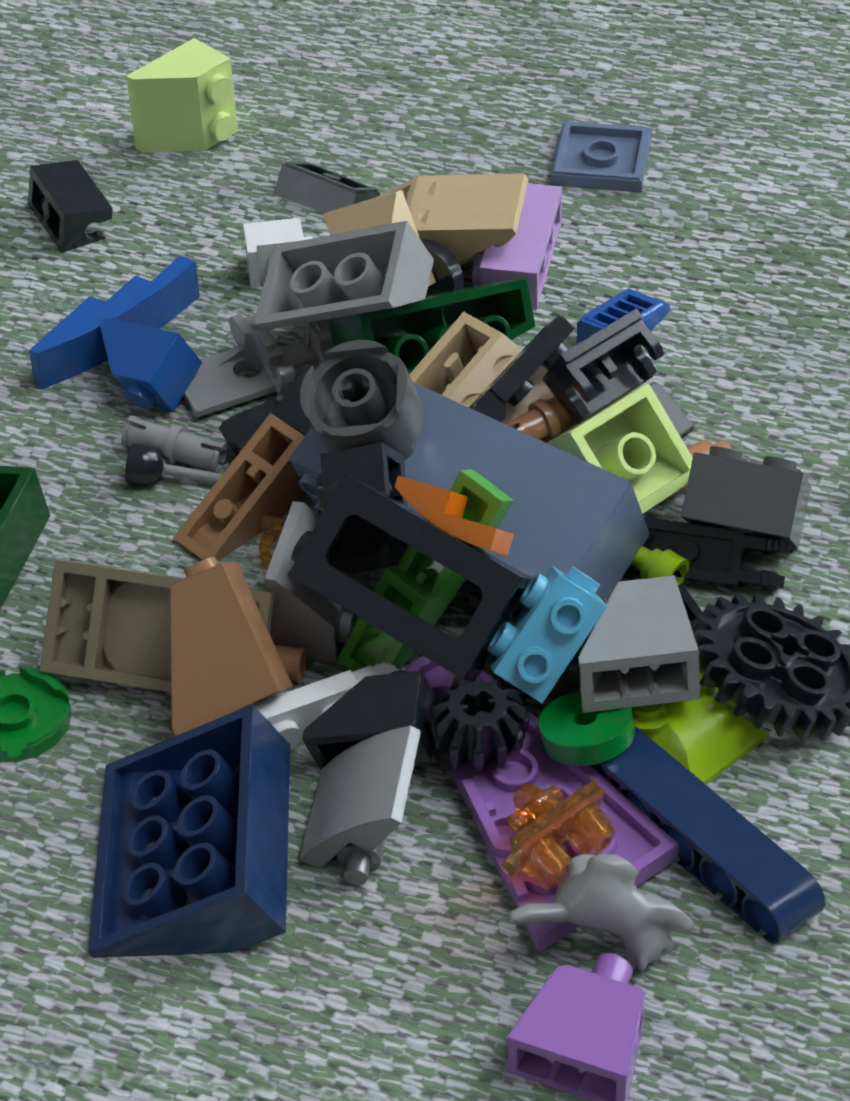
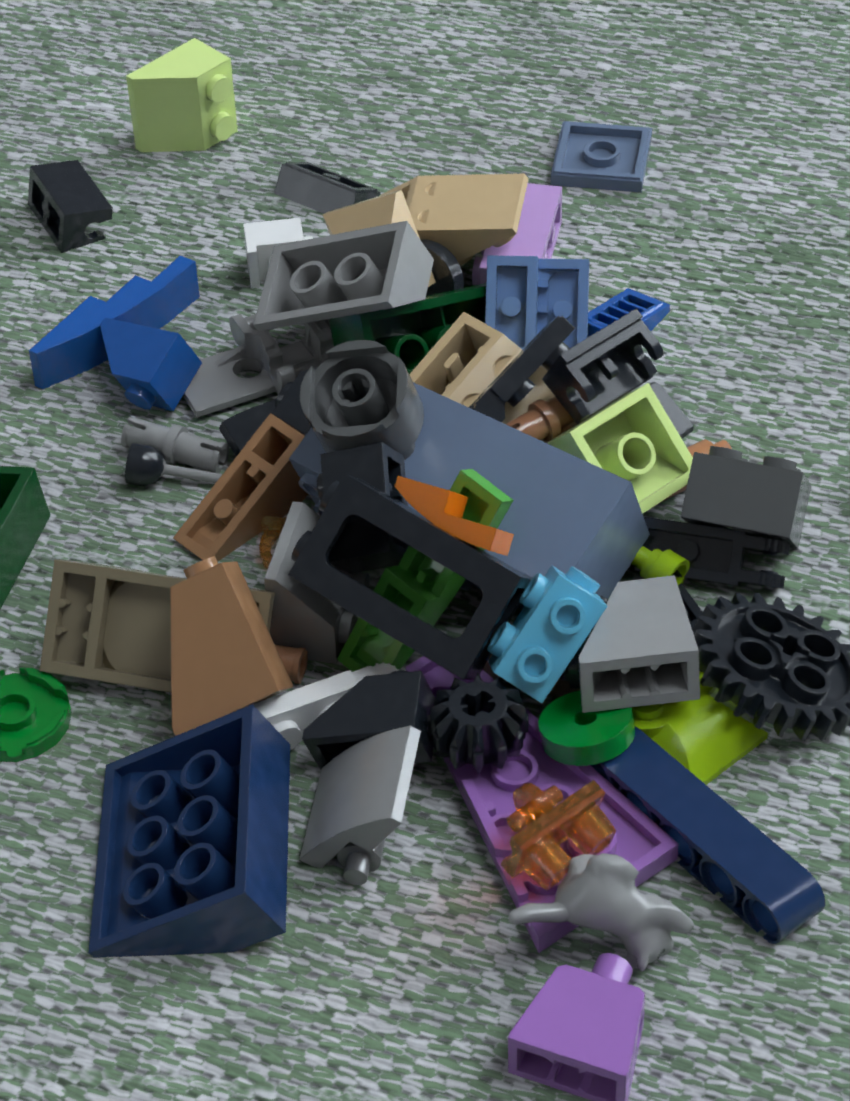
none -> medium blue slope [485,255,590,350]

